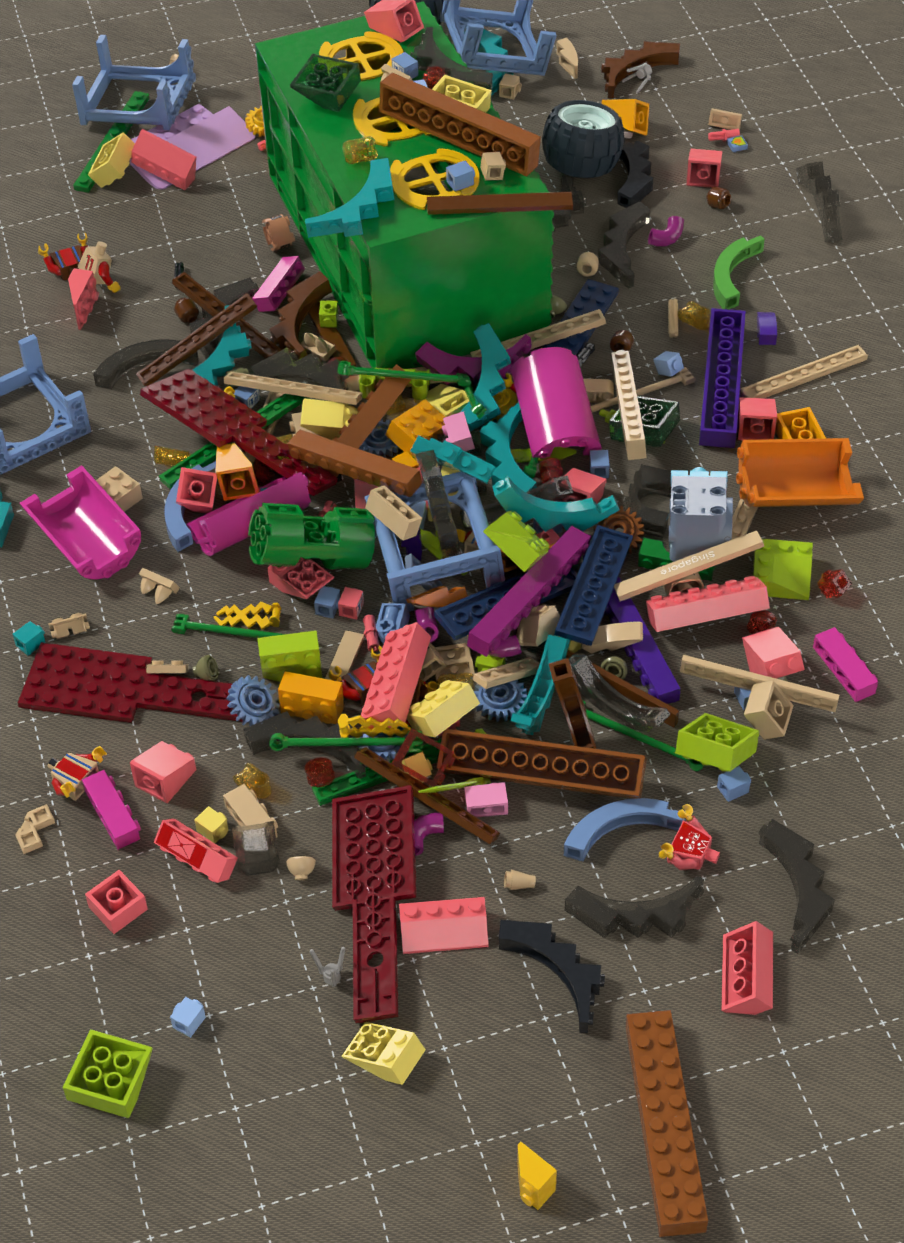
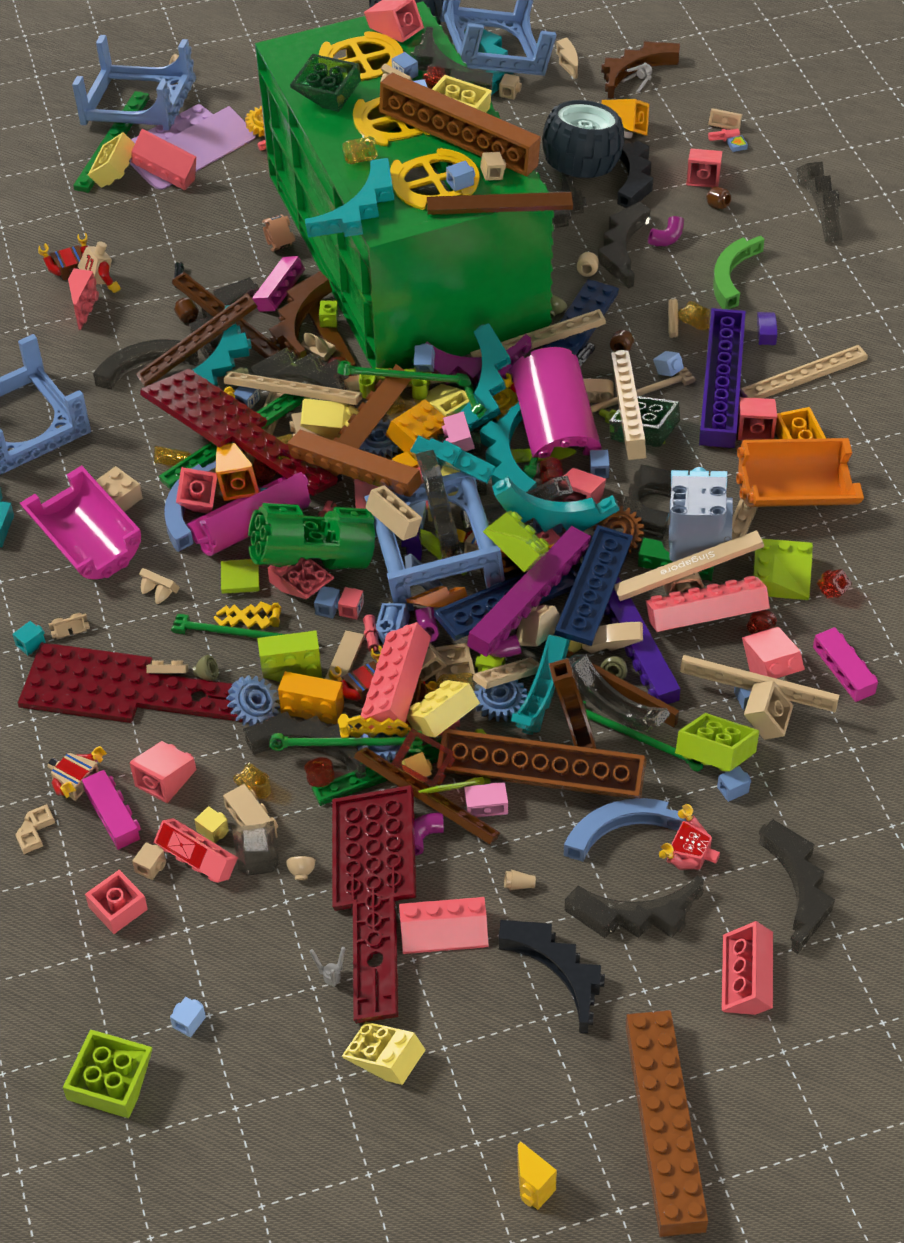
none -> tan brick [132,842,166,880]
none -> lime tile [221,559,259,594]
none -> medium blue brick [414,344,435,372]

